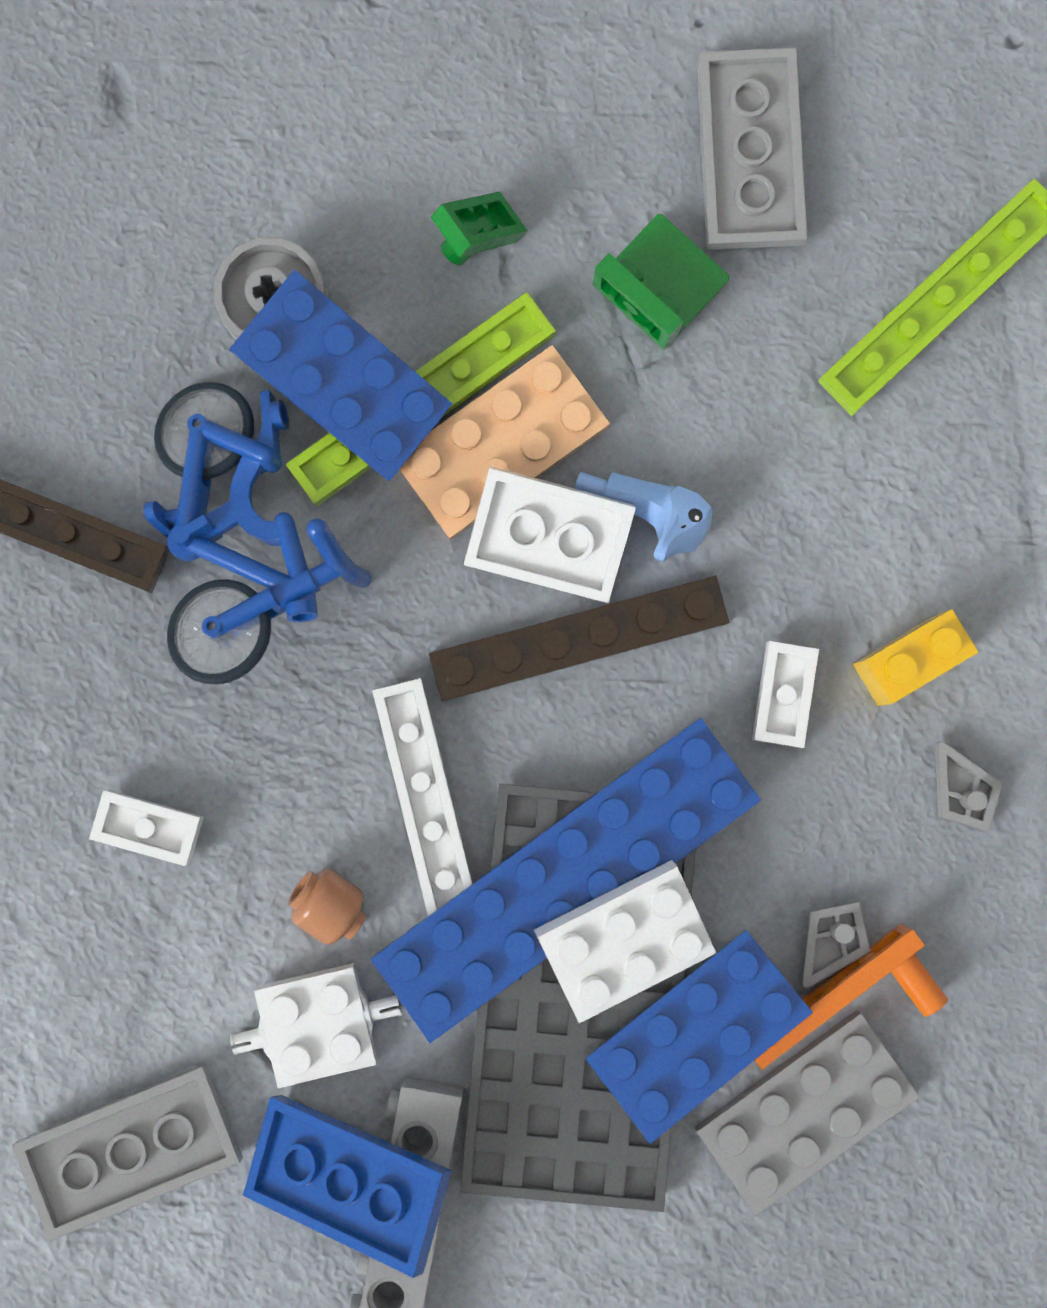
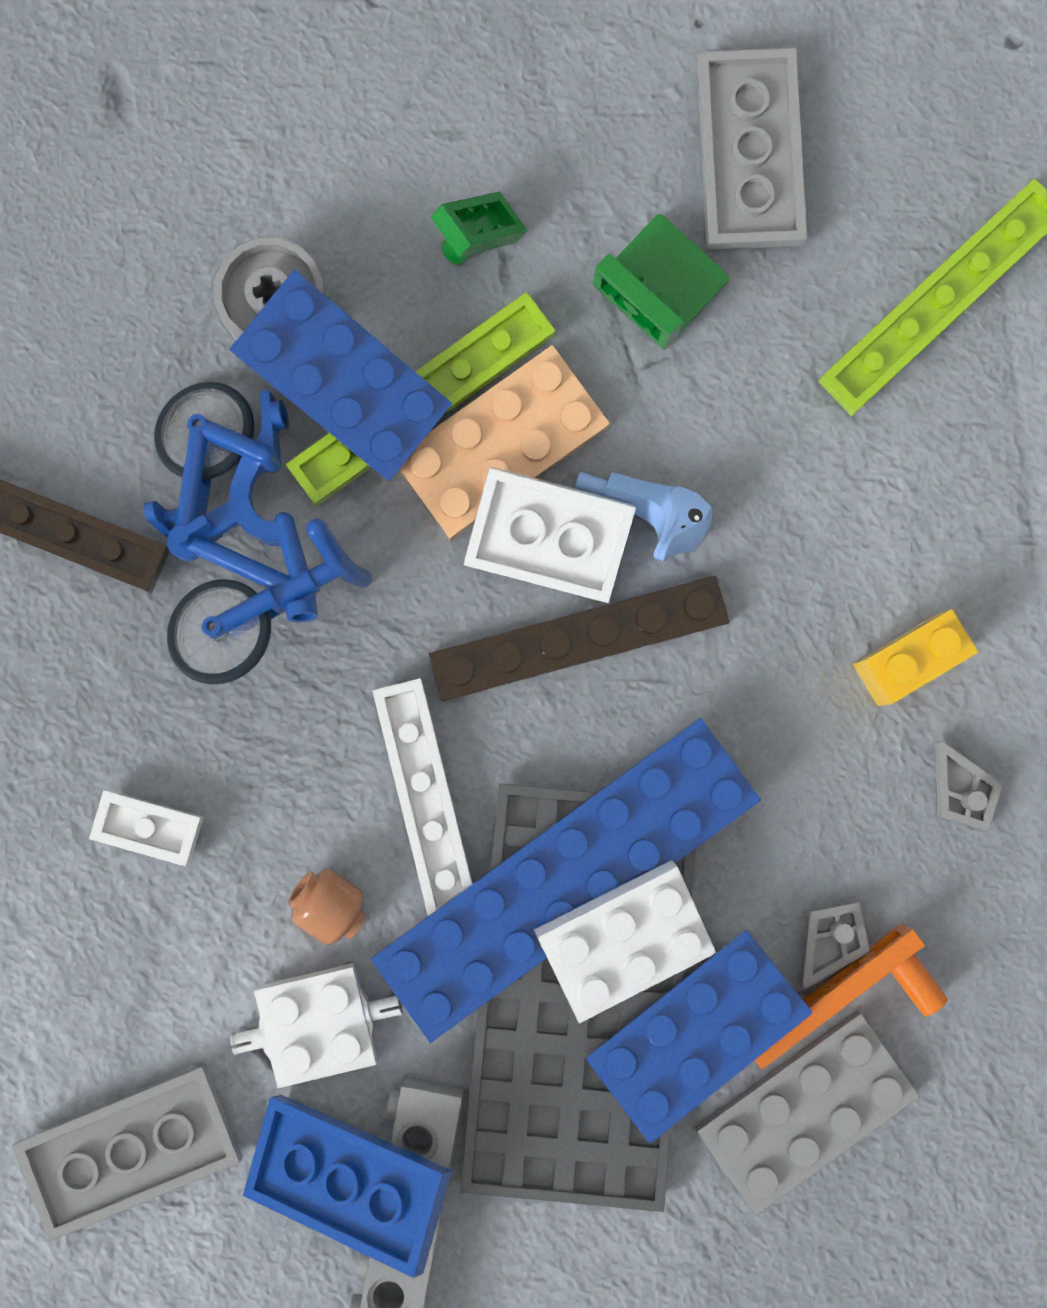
white plate [752,641,819,748] -> none

